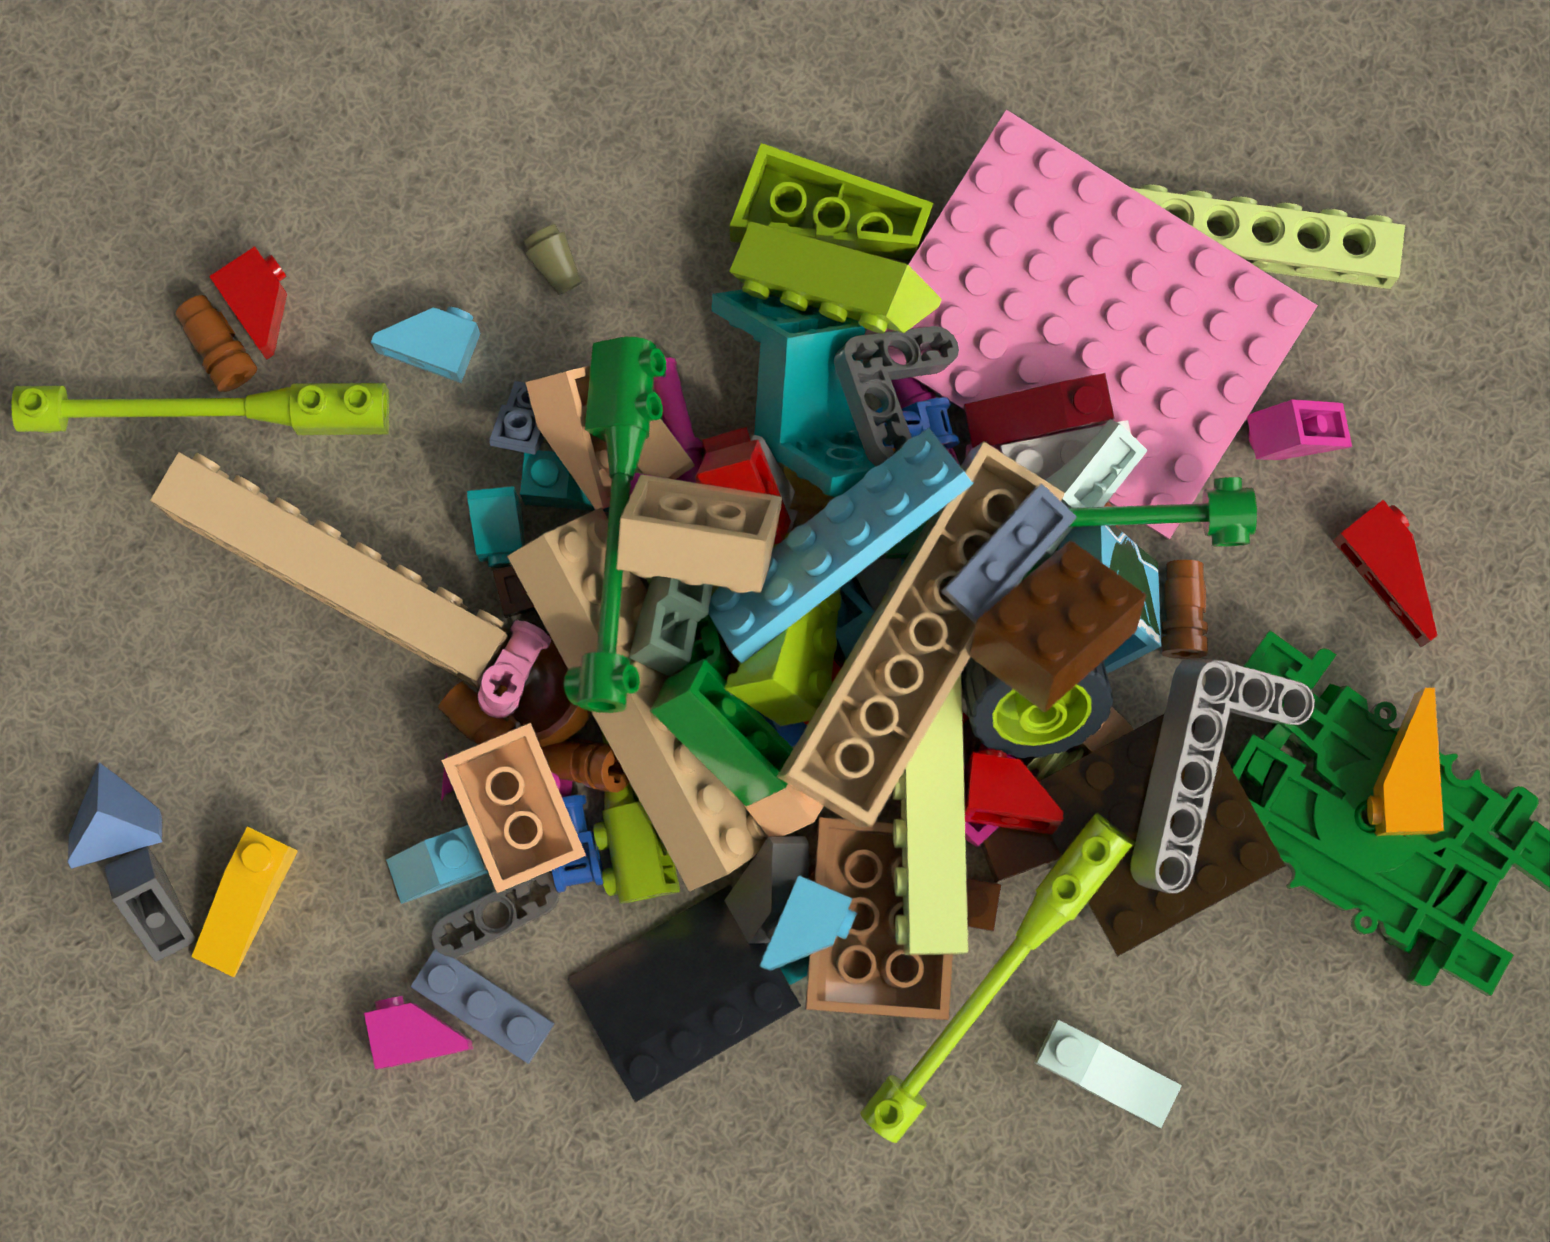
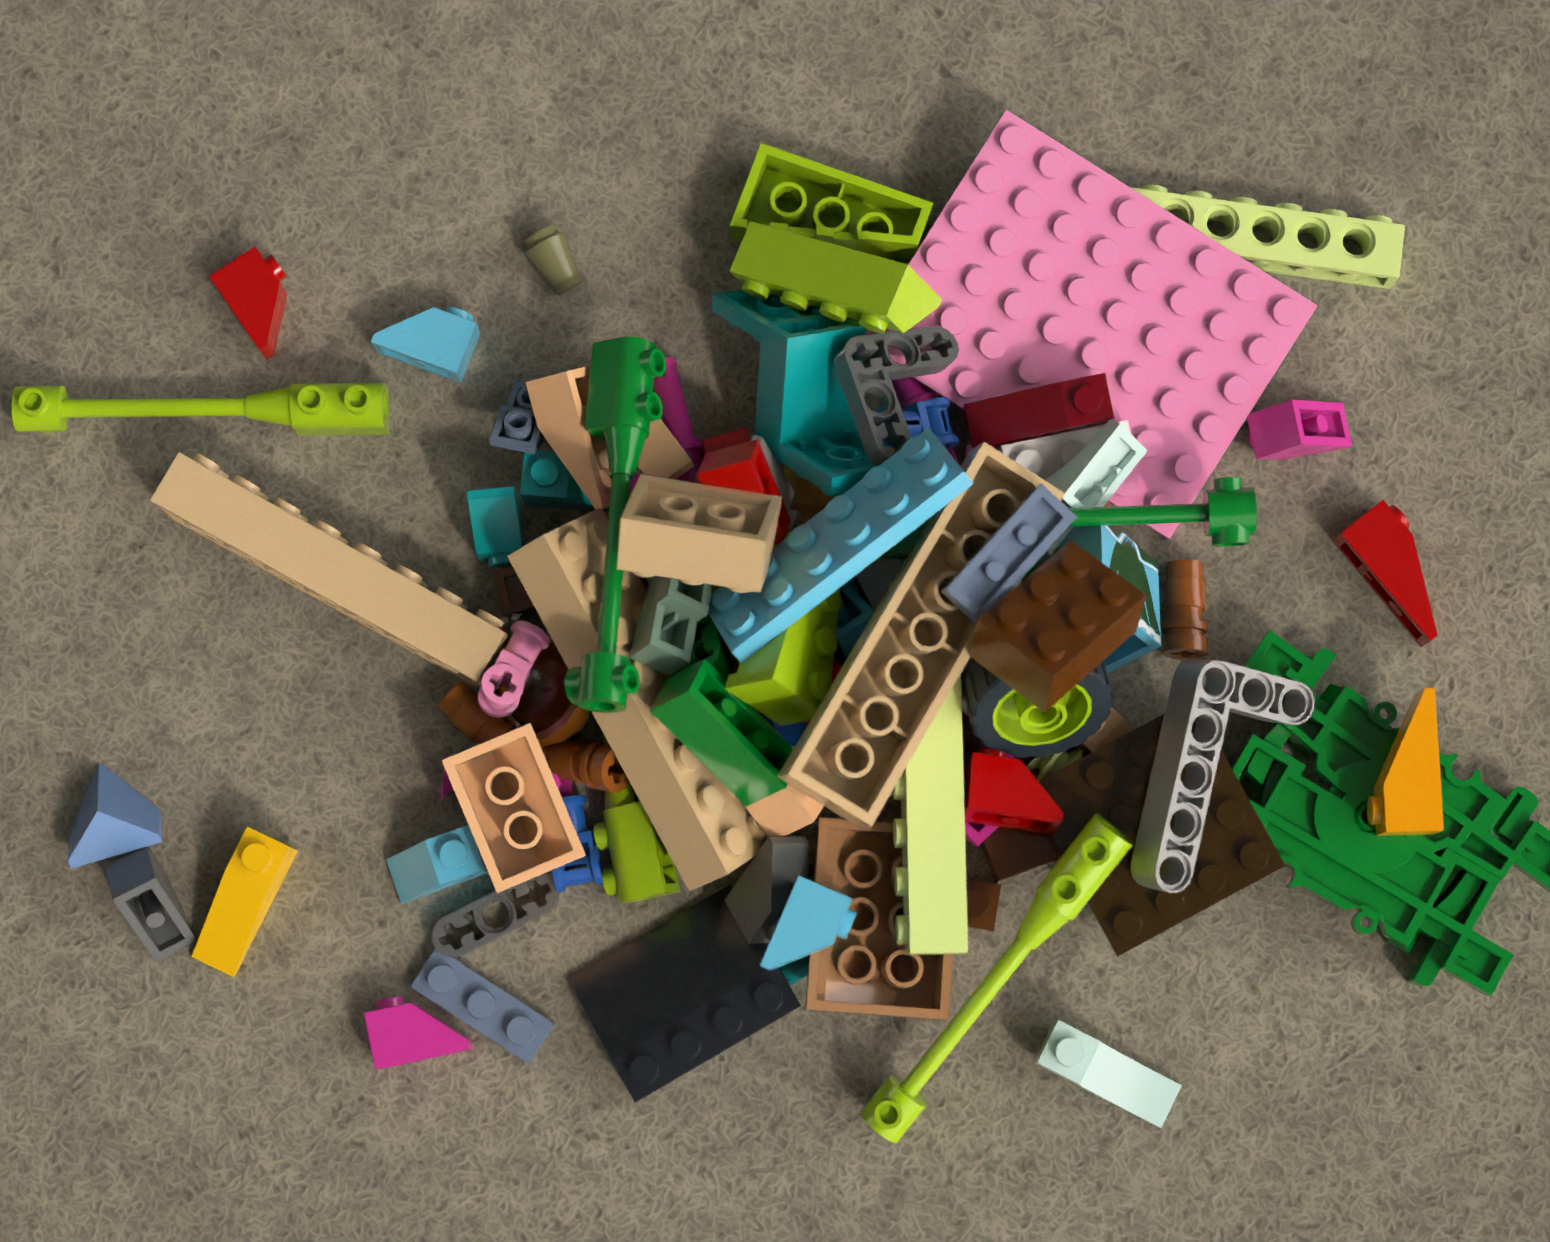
dark orange axle [175,295,257,392] -> none

